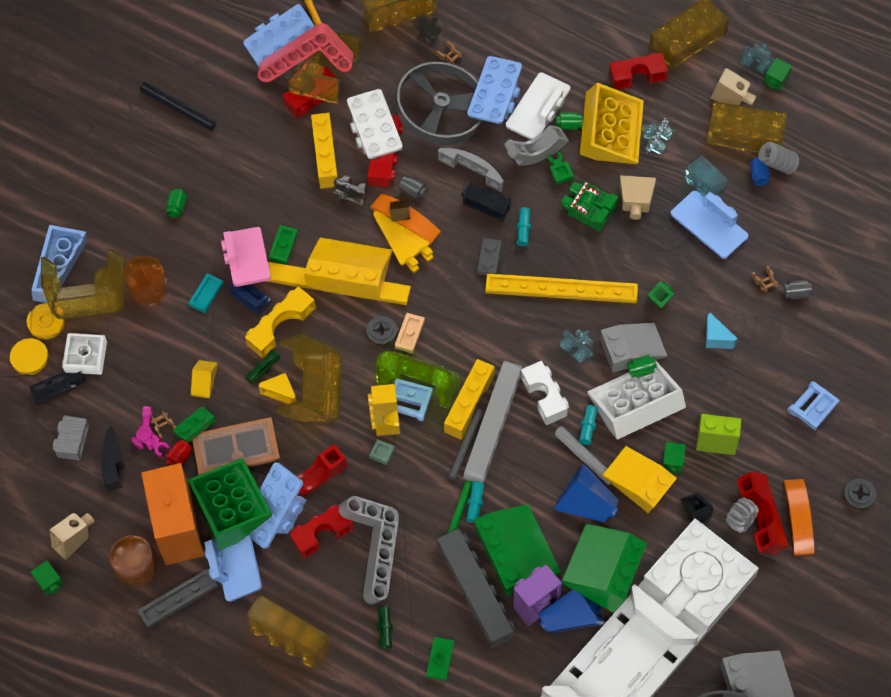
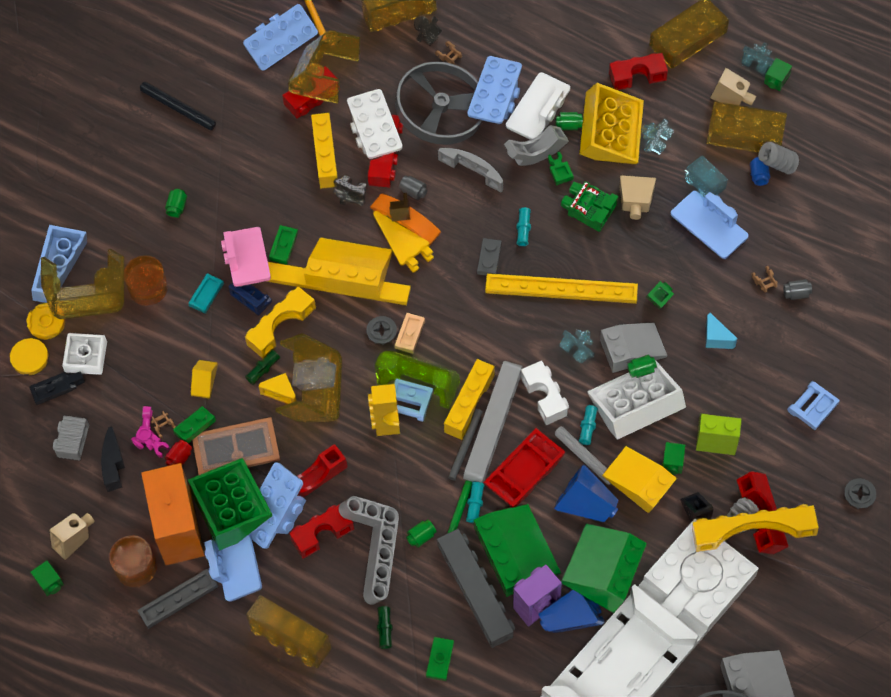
coral beam [258,23,354,82] -> none
sand green tile [369,439,395,465] -> none
black window [461,181,511,222] -> none
orange slope [783,479,814,556] -> none
none -> clear brick [292,358,336,391]
none -> green brick [406,519,437,548]
none -> red slope [484,428,566,508]
none -> yellow arch [692,504,819,552]

